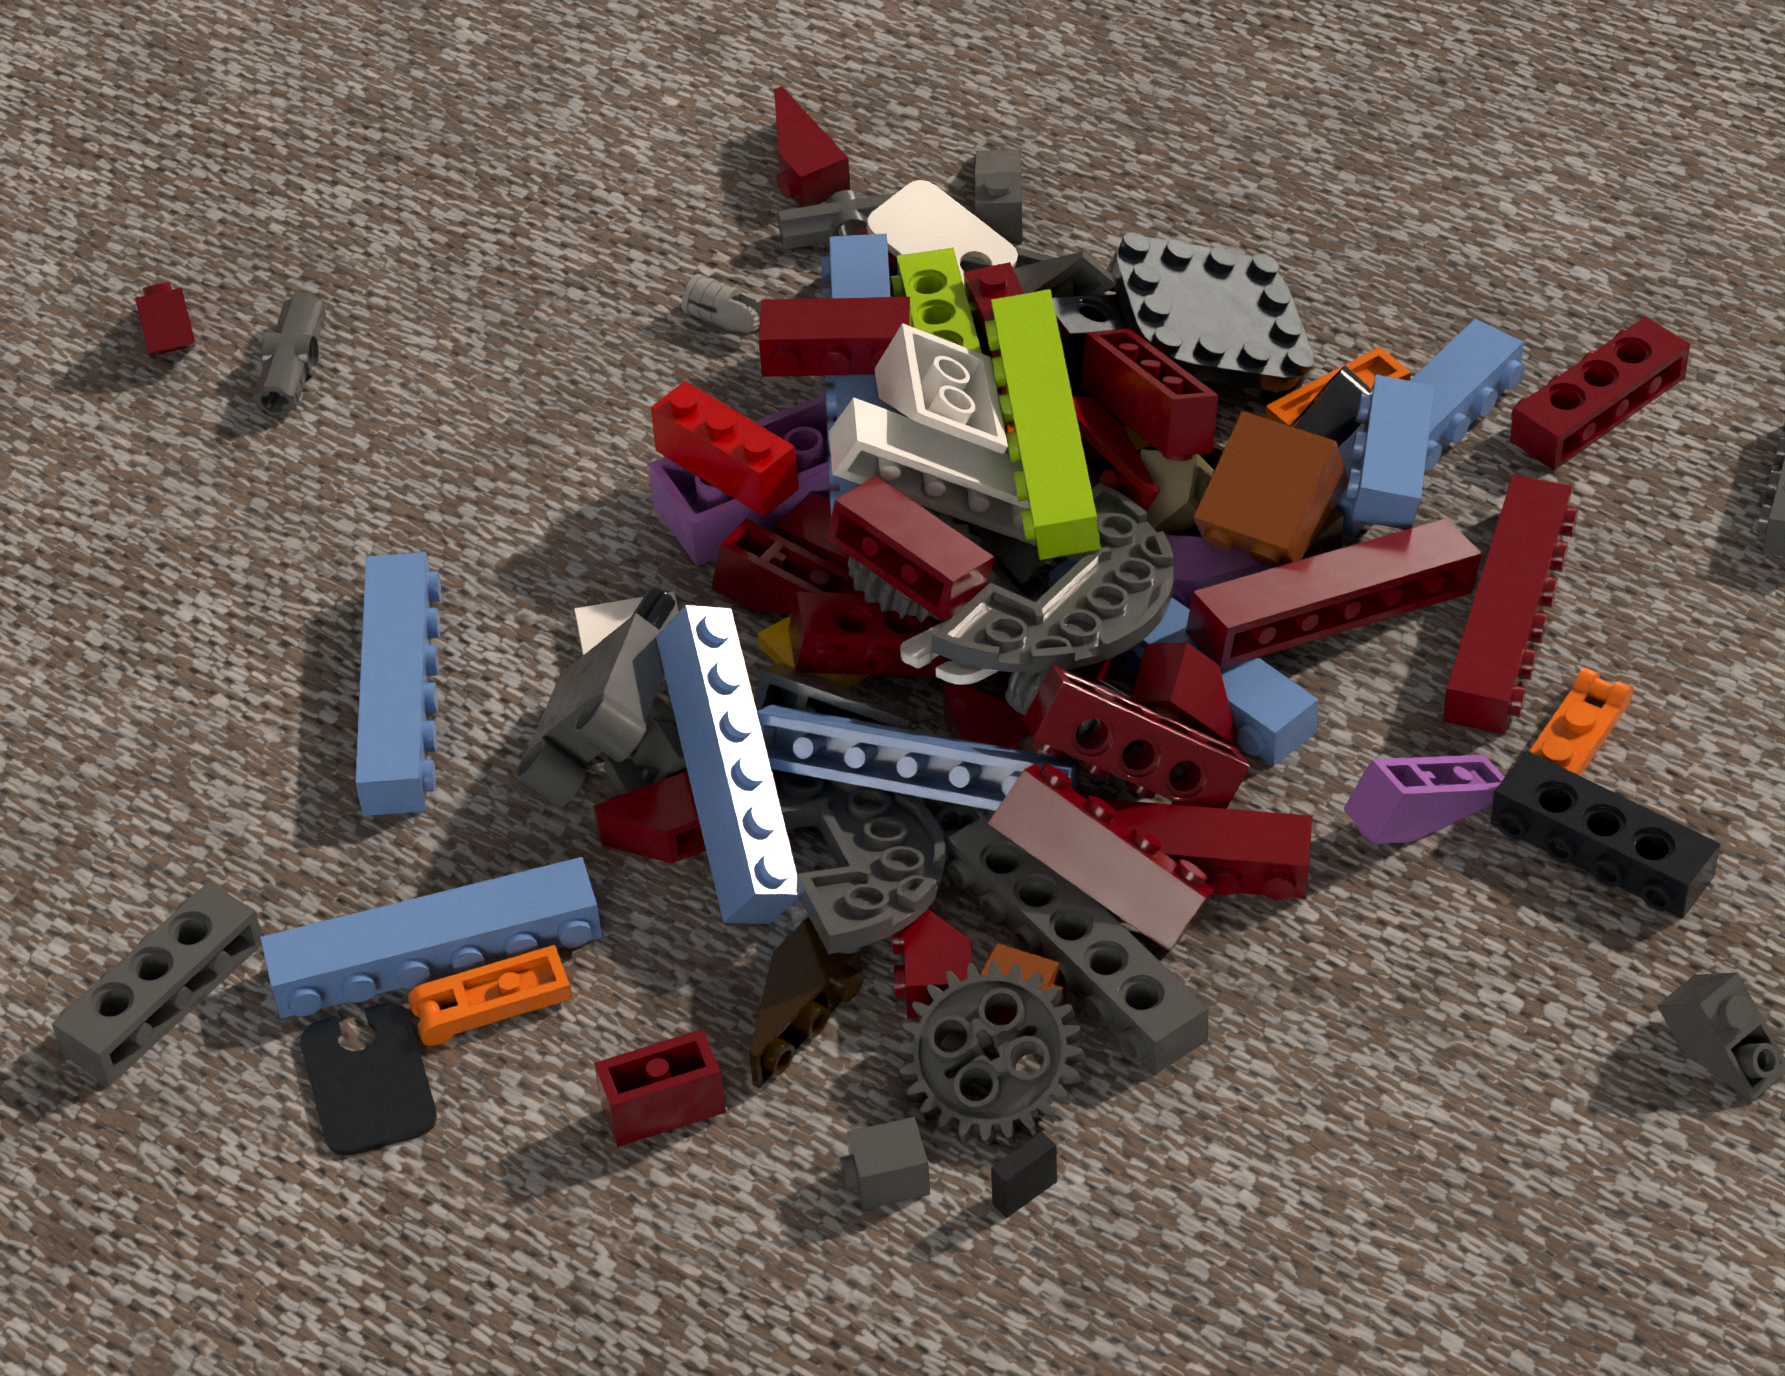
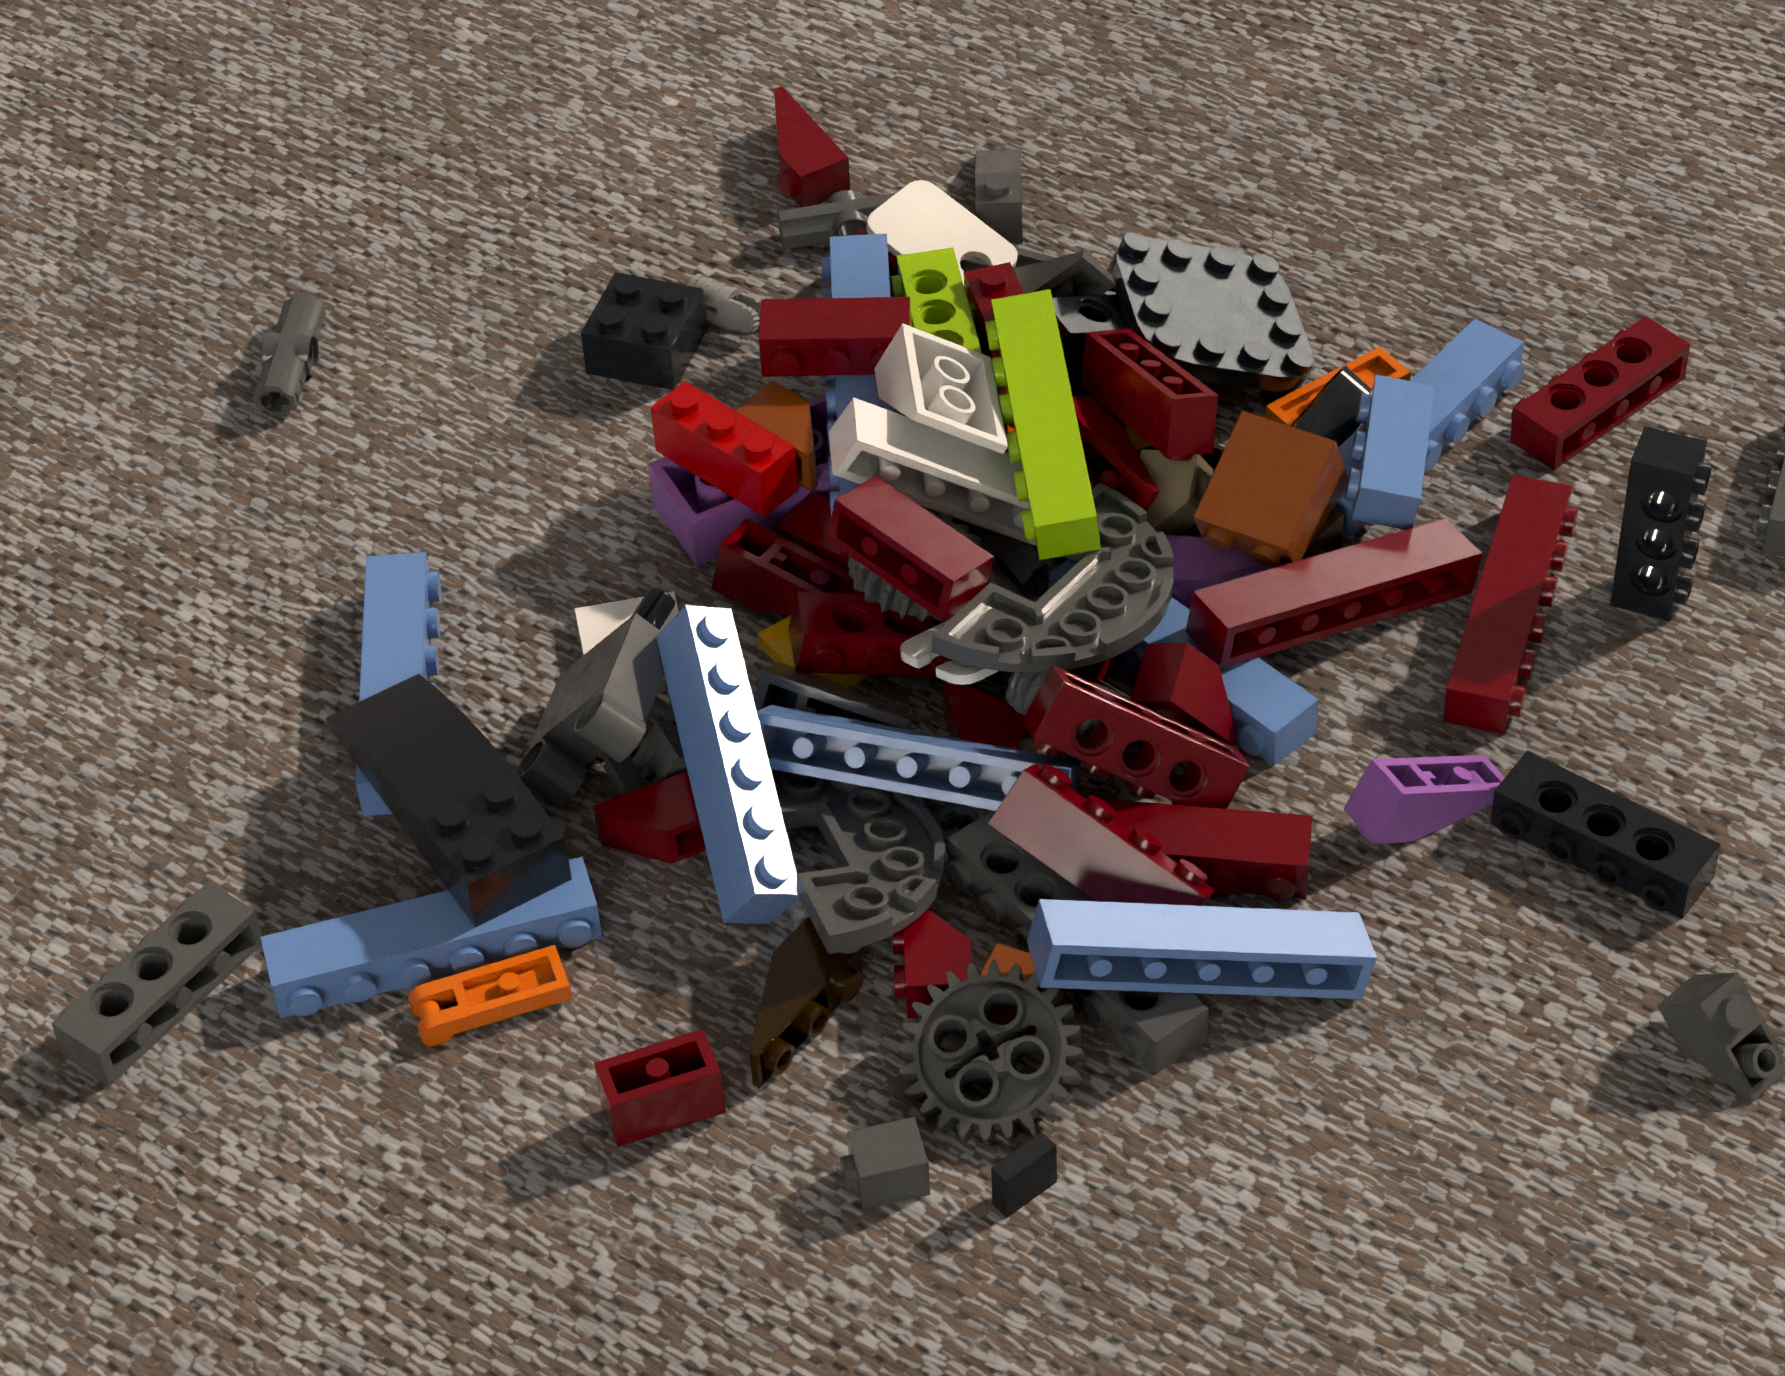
dark red slope [135,282,196,356] -> none
black piece [301,1003,437,1156] -> none
orange plate [1529,667,1634,776] -> none
none -> black slope [326,674,572,928]
none -> black brick [581,272,708,390]
none -> dark orange slope [735,381,818,491]
none -> medium blue brick [1027,899,1377,999]
none -> black brick [1610,426,1712,621]

